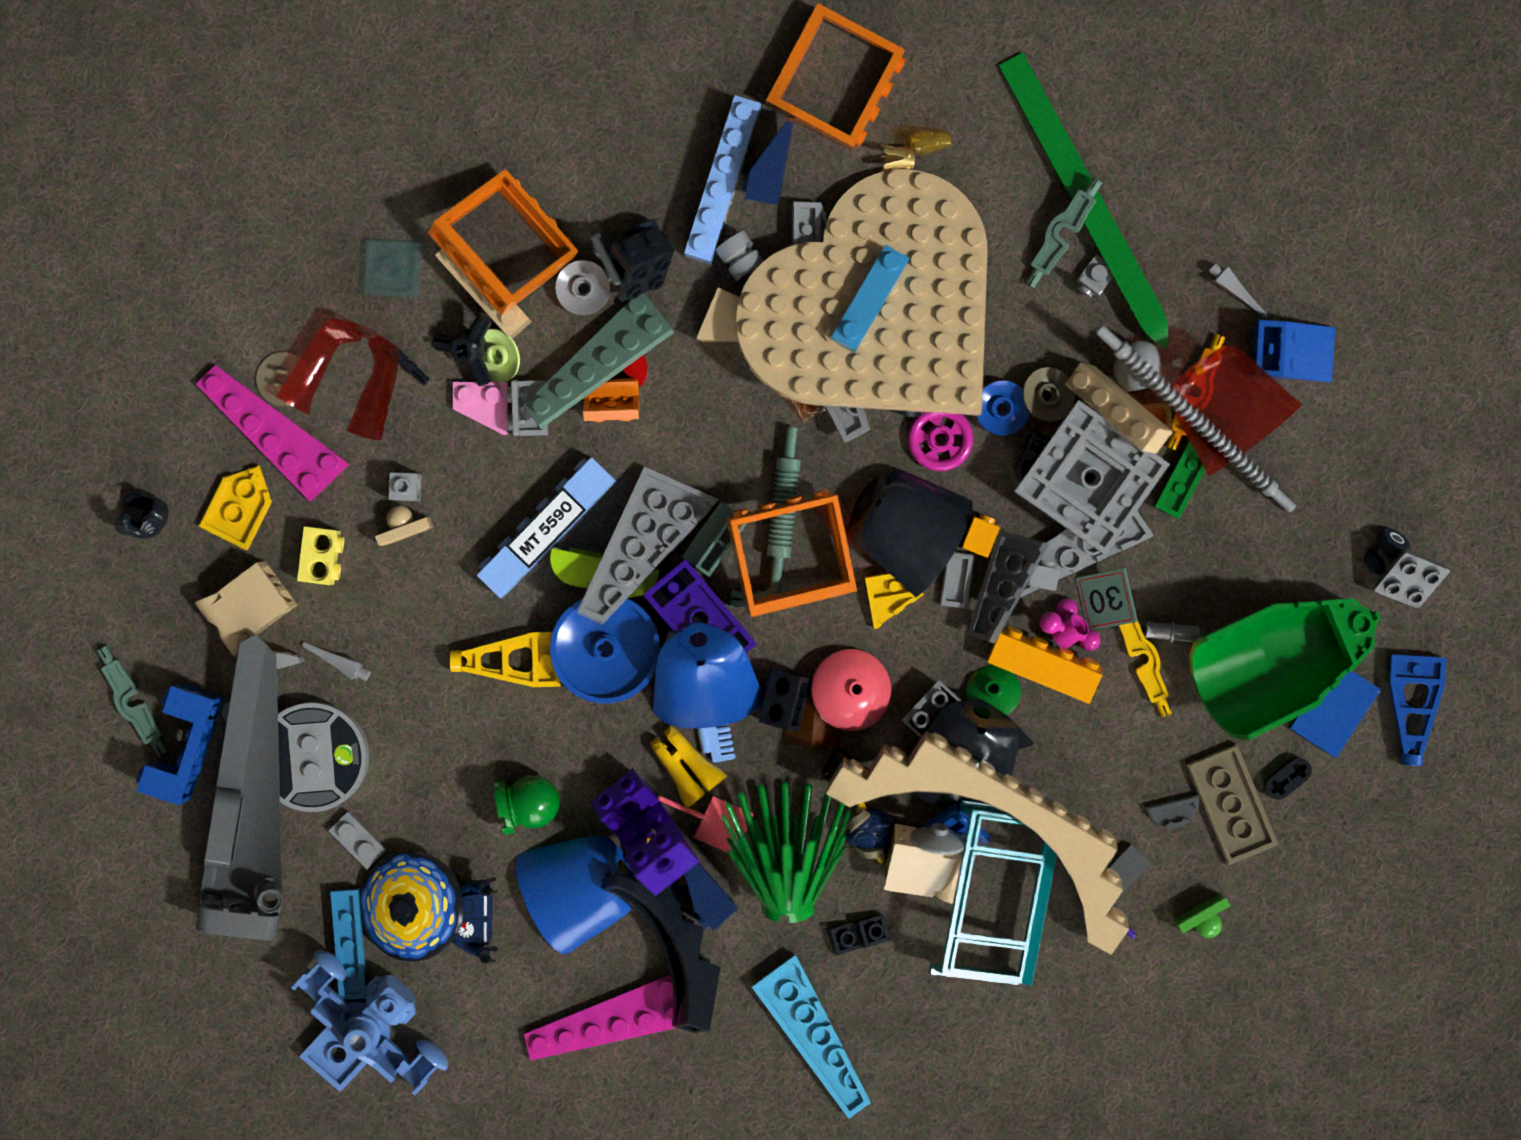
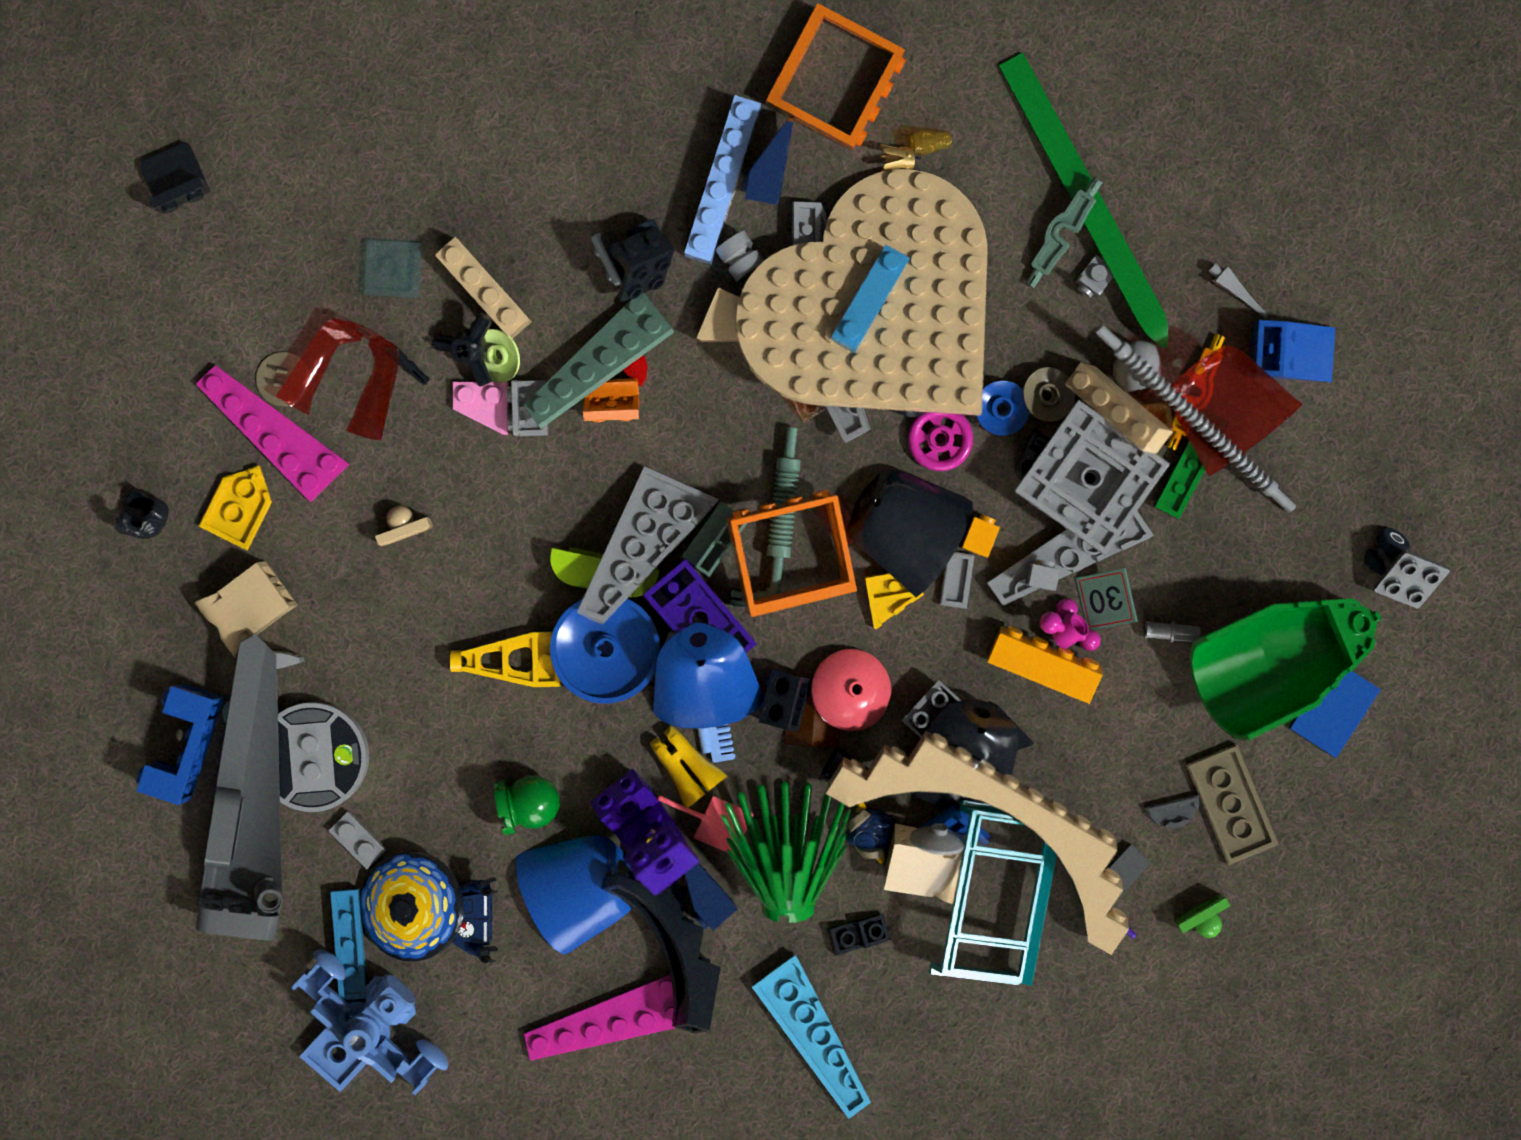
sand green piece [96,646,168,757] -> none
light yellow brick [297,527,344,585] -> none
light grey piece [301,642,371,681] -> none
light grey brick [389,472,422,502] -> none
orange window [428,169,578,316] -> none
brick [477,457,616,598] -> none
light grey dish [555,260,610,315] -> none
green dish [966,665,1021,718] -> none
dark grey wing [967,530,1049,643] -> none
yellow piece [1118,622,1172,717] -> none
black beam [1264,757,1312,800] -> none
blue plate [1388,654,1447,766] -> none
none -> black bracket [140,142,211,214]

